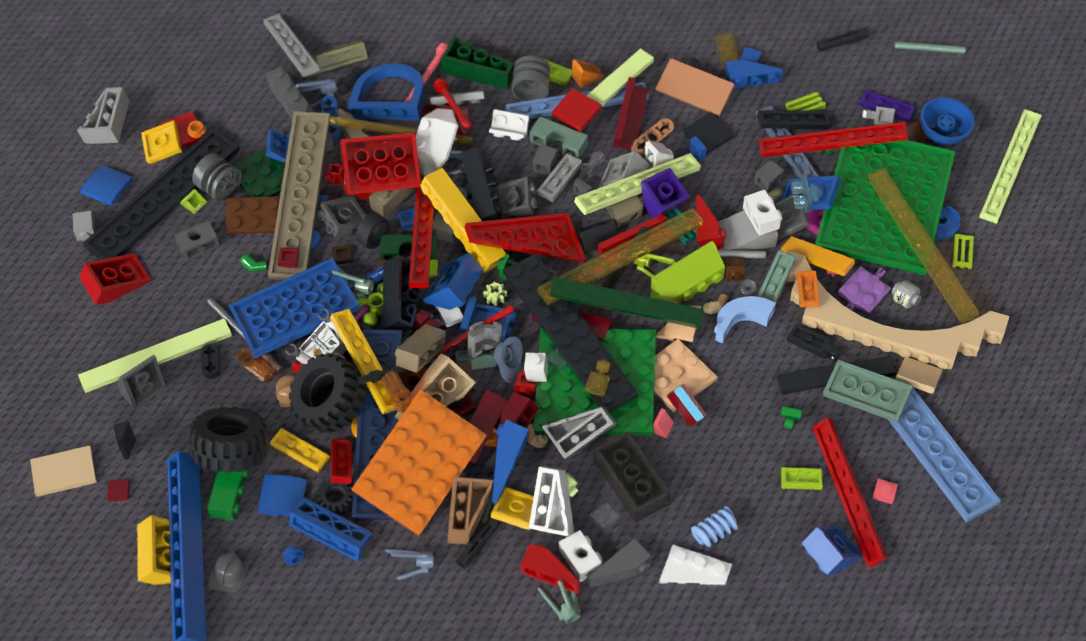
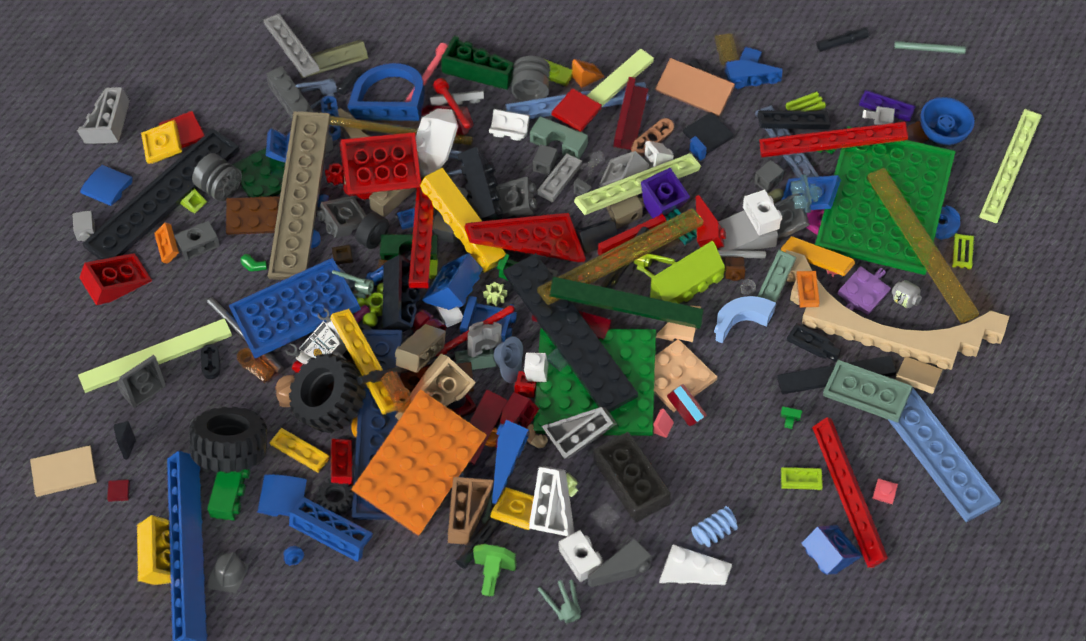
orange plate [187,121,206,138] -> none
dark red tile [278,247,300,268] -> none
sand blue plant [385,549,433,580] -> none
red slope [520,543,581,594] -> none
clear yellow plate [585,358,611,397] -> none
tan arm [703,294,729,314] -> none
none -> orange plate [154,222,179,263]
none -> bright green piece [473,544,516,596]

